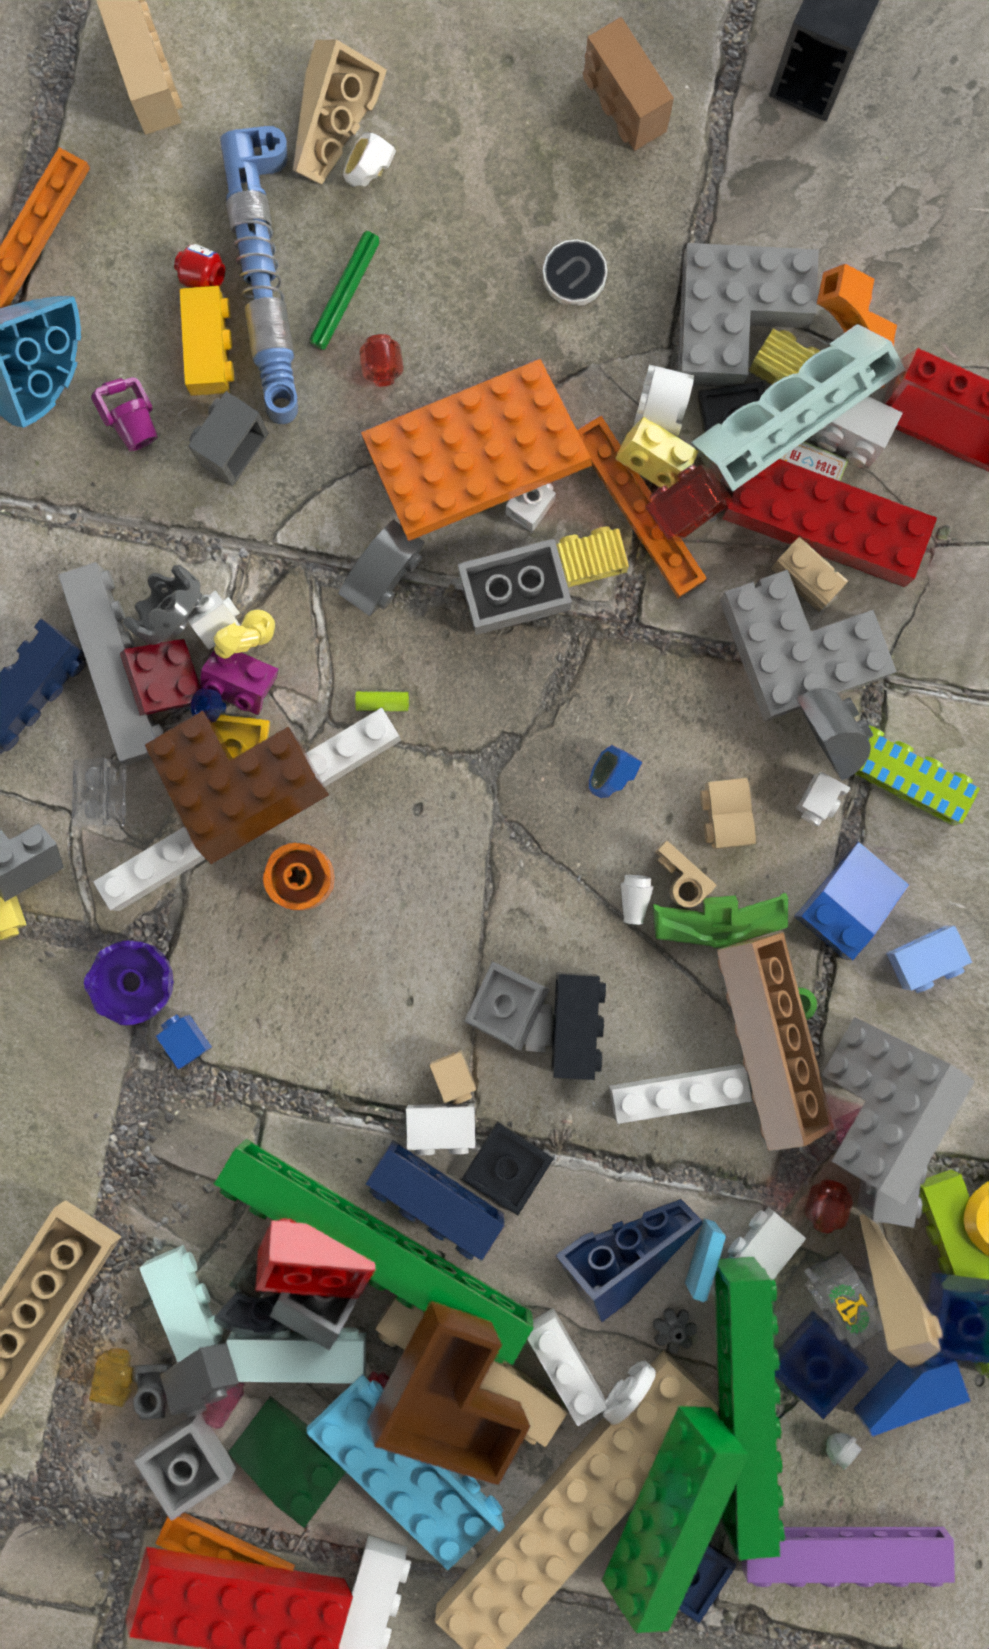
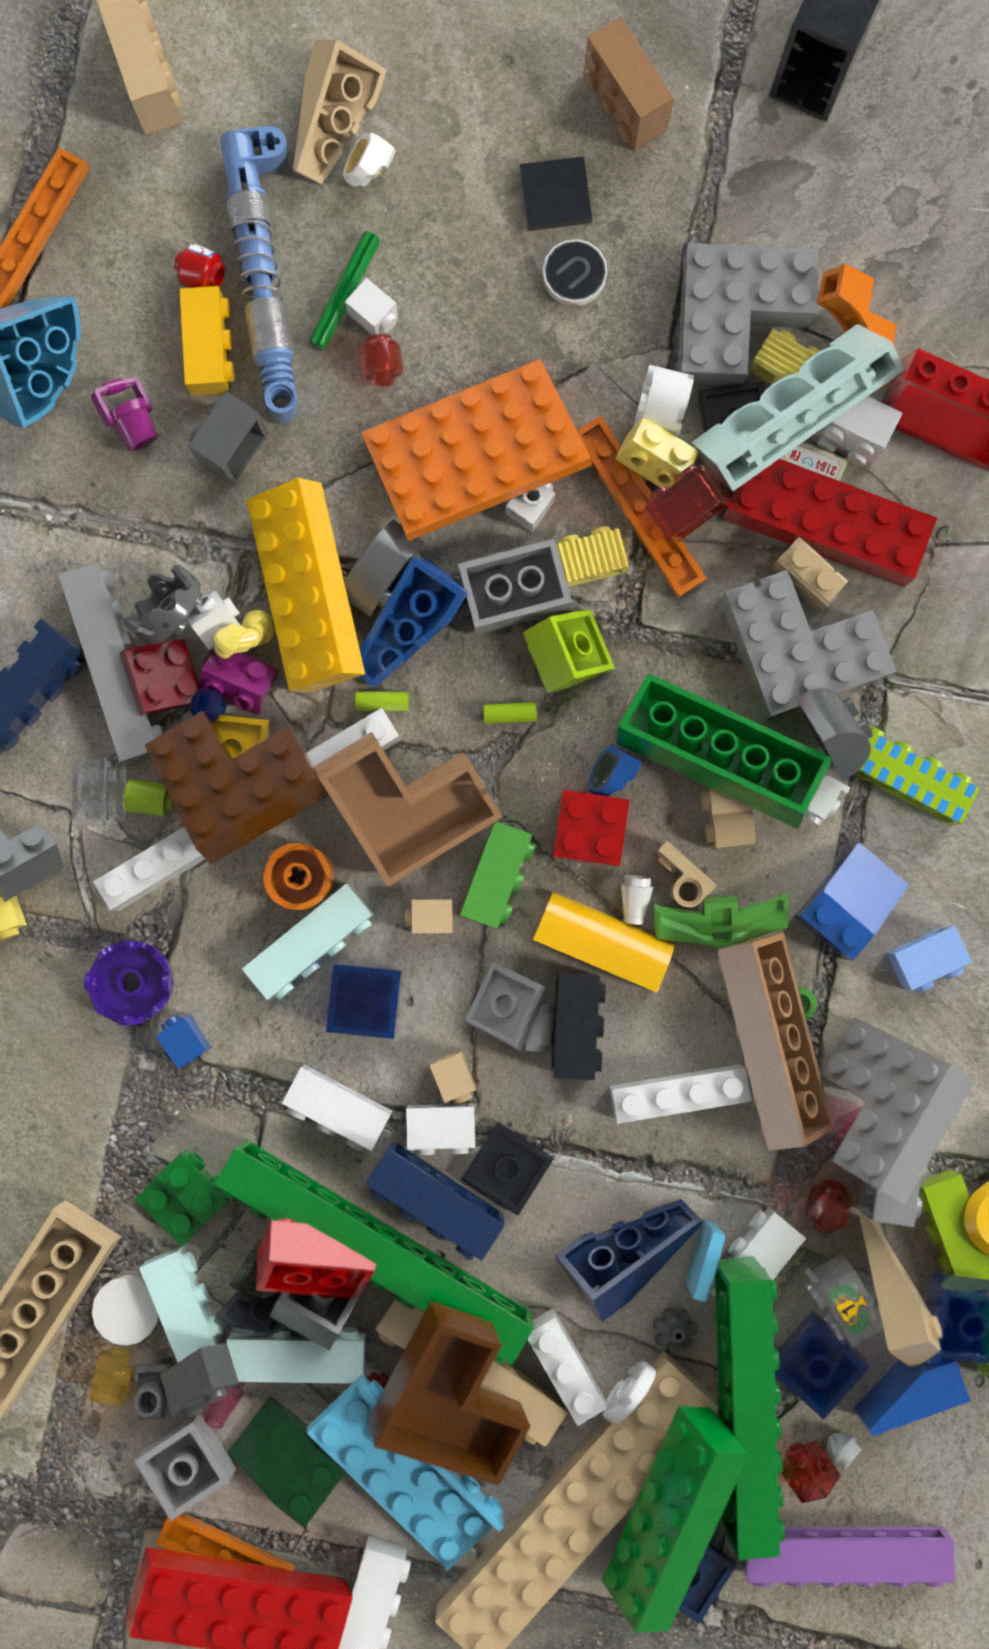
none -> white tile [92,1274,160,1346]
none -> lime brick [123,779,175,817]
none -> green plate [135,1149,229,1247]
none -> light aqua brick [242,883,374,1000]
none -> yellow brick [246,478,365,692]
none -> white brick [282,1064,392,1152]
none -> medium nougat piece [314,732,502,887]
none -> clear blue brick [326,963,403,1039]
none -> white brick [345,278,398,339]
none -> blue wedge [359,557,468,688]
none -> tan brick [405,899,453,933]
none -> bright green brick [460,821,536,929]
none -> lime axle [483,702,537,724]
none -> black tile [520,156,592,231]
none -> lime slope [523,609,615,693]
none -> yellow brick [532,891,675,993]
none -> red brick [552,790,630,867]
none -> green brick [616,673,833,829]
none -> clear red brick [781,1441,841,1503]

